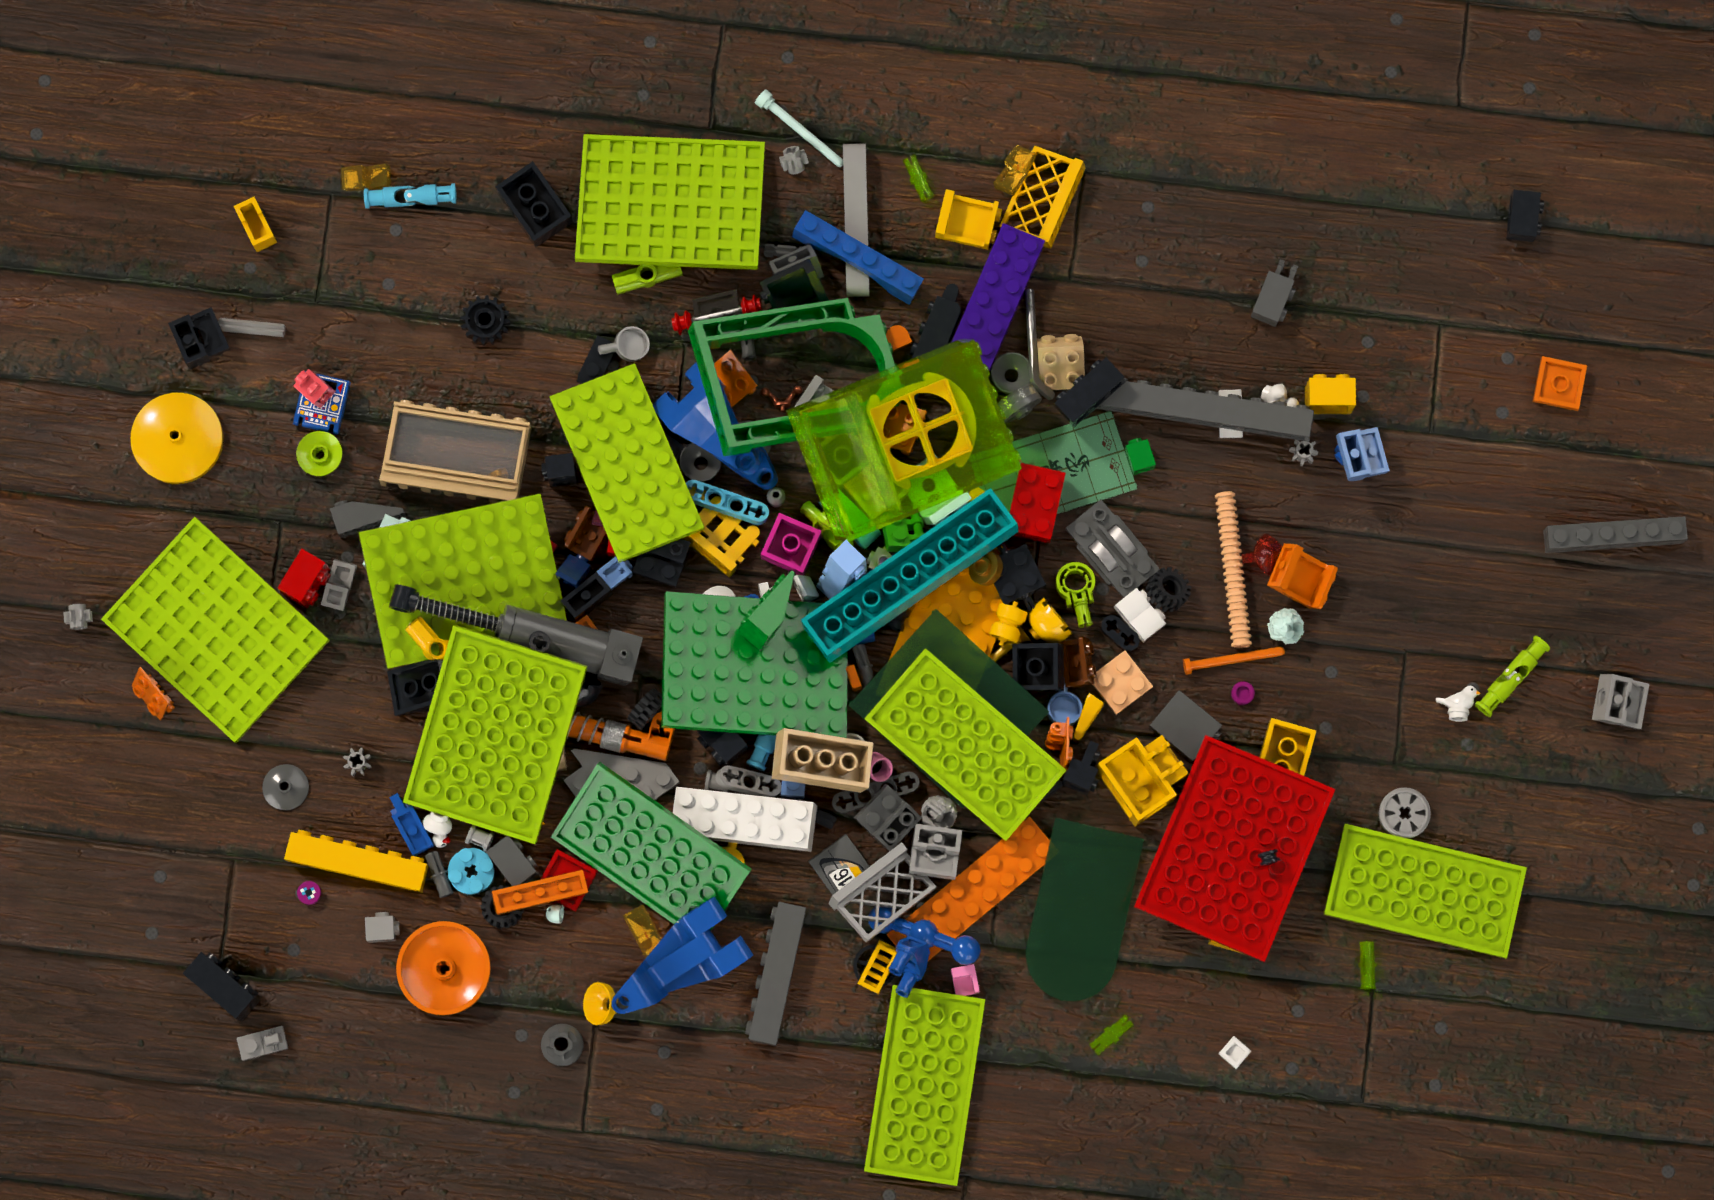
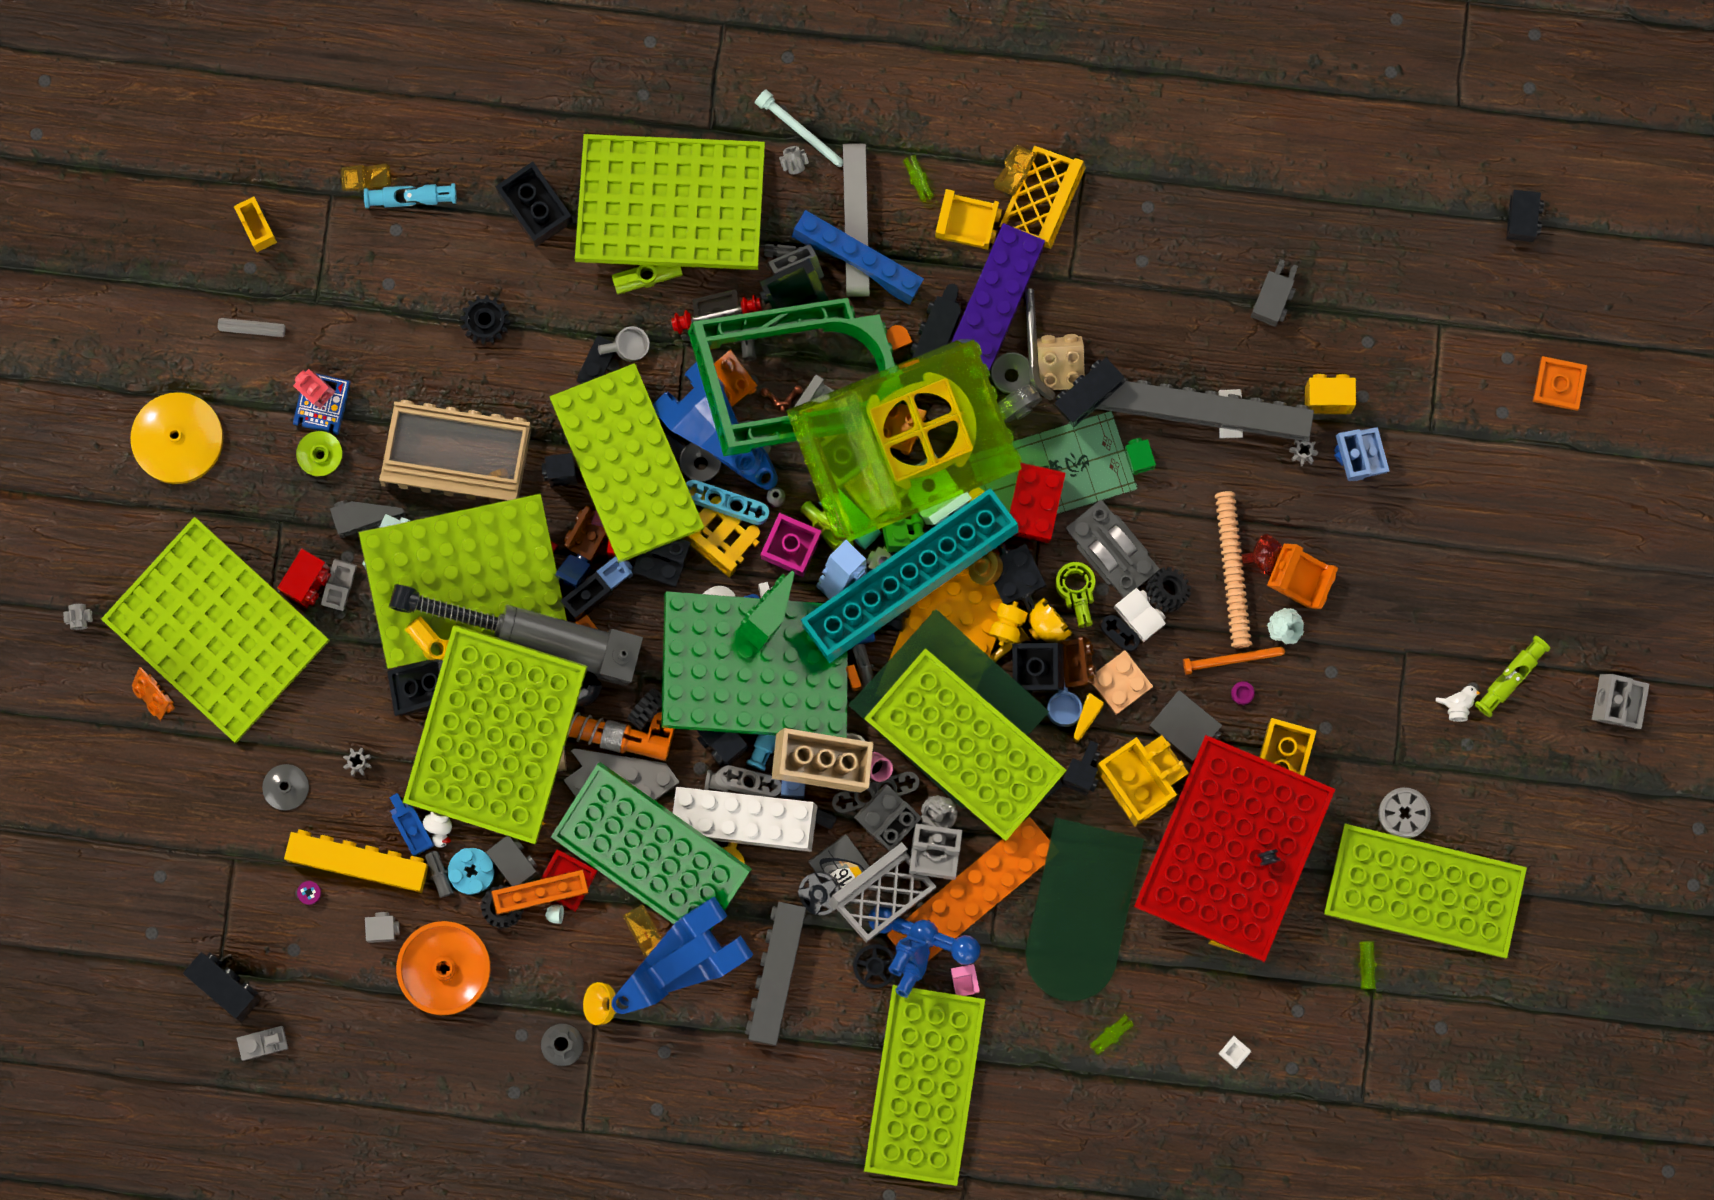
black brick [168,307,230,370] -> none
light grey bush [465,825,495,852] -> none
black bush [529,631,550,652] -> none
white slope [793,575,819,602] -> none
yellow slope [857,940,897,994] -> none
orange hinge [1045,717,1073,778] -> none
white animal [1261,384,1299,407] -> none
dark grey brick [1543,516,1688,553] -> none
none -> black wheel [798,871,841,915]

